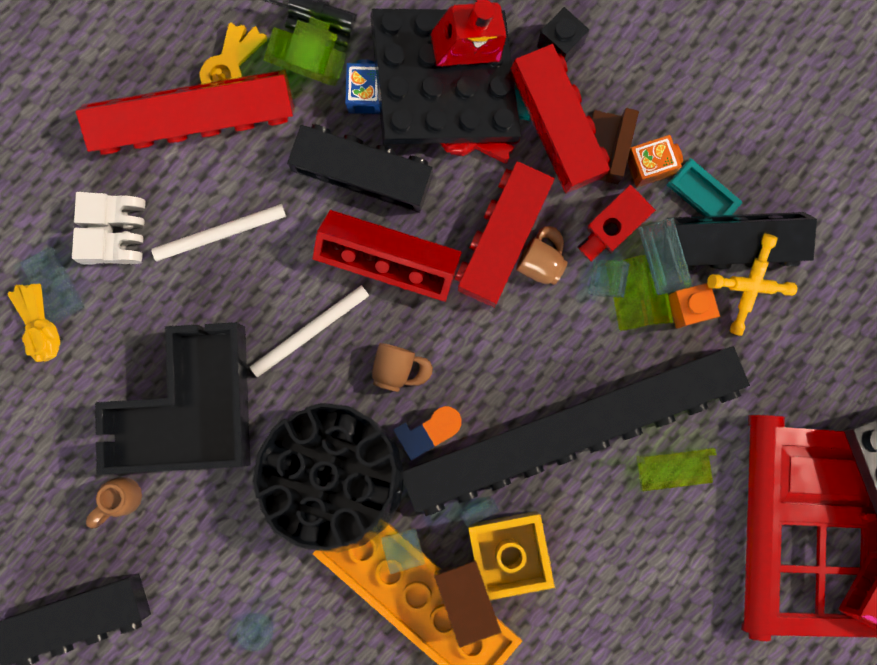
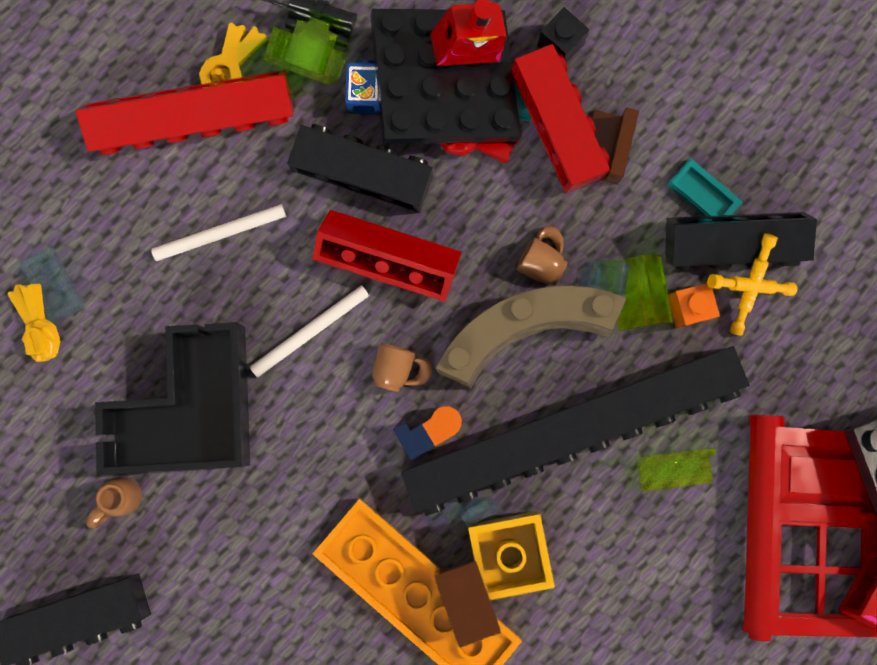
white legs [72,192,145,264] -> none
clear light blue tile [237,613,274,651] -> none
black brick [252,403,404,553] -> none
clear light blue tile [381,528,425,574] -> none
red brick [454,161,555,308] -> none
red torso [577,184,656,262] -> none
orange brick [627,135,683,188] -> none
clear light blue tile [638,218,693,295] -> none
none -> dark tan brick [436,286,627,389]

